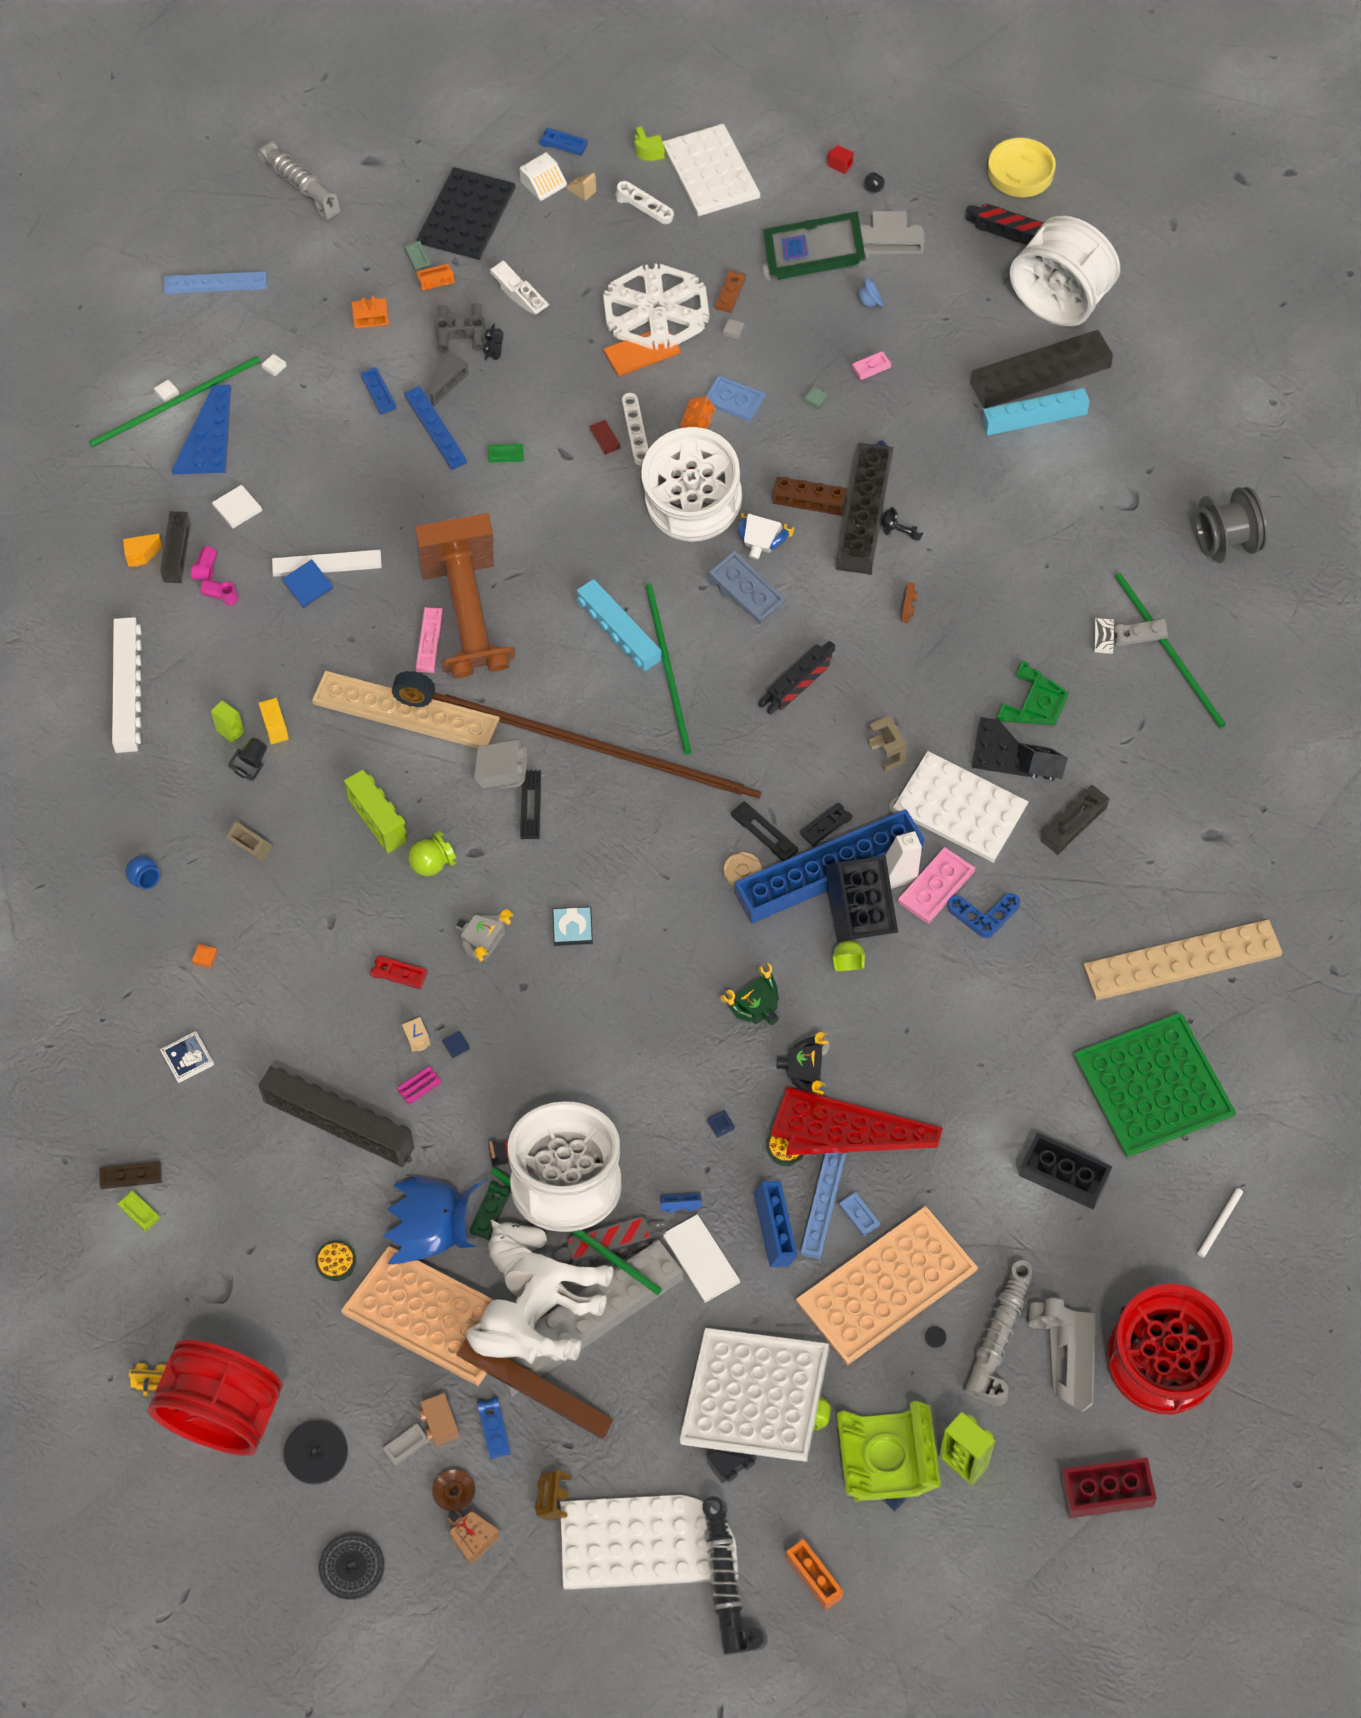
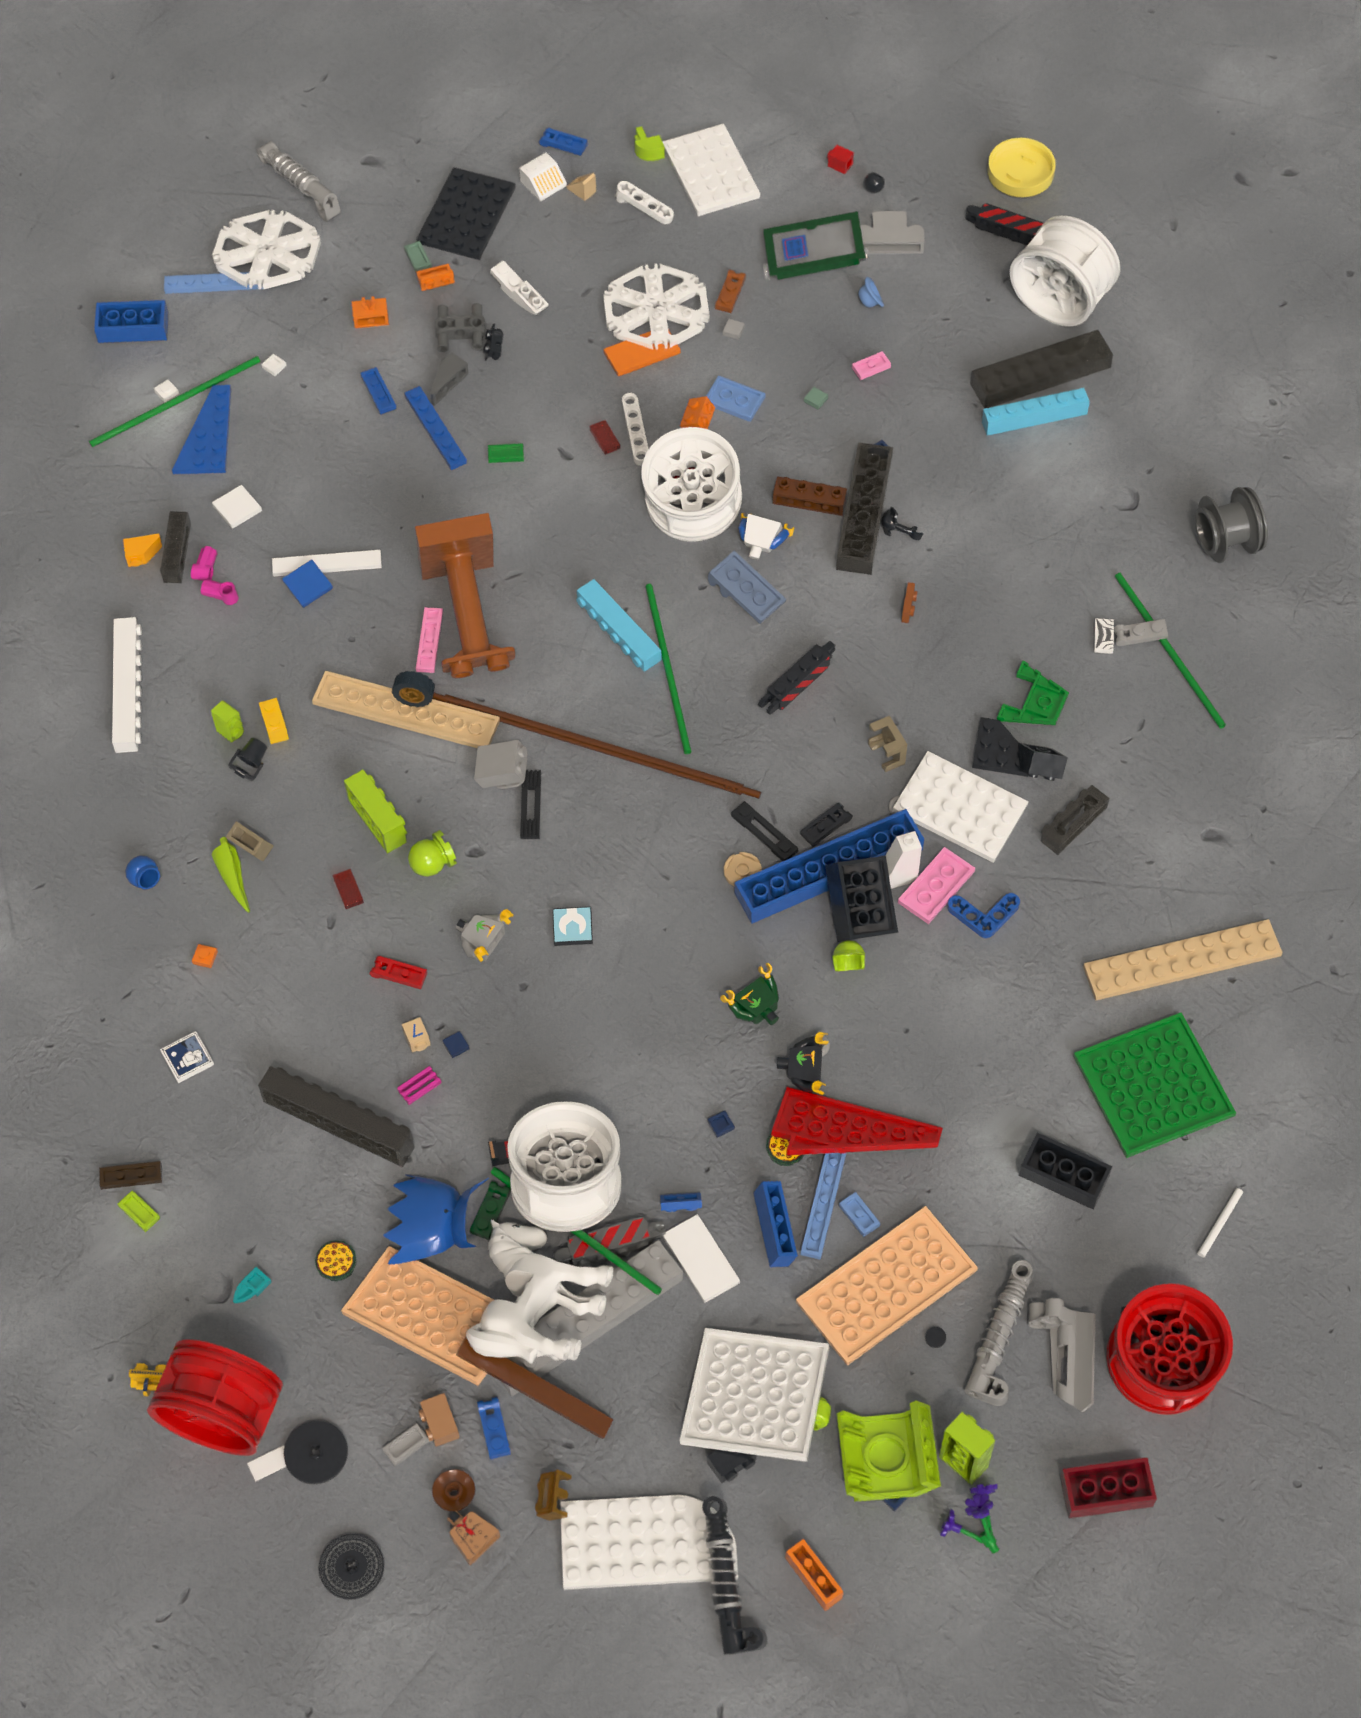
none -> blue brick [94,300,168,343]
none -> lime piece [211,837,251,912]
none -> white plate [212,210,321,290]
none -> teal plate [233,1267,271,1304]
none -> white sticker [247,1445,286,1481]
none -> clear red tile [332,869,364,909]
none -> dark purple plant [940,1484,999,1554]

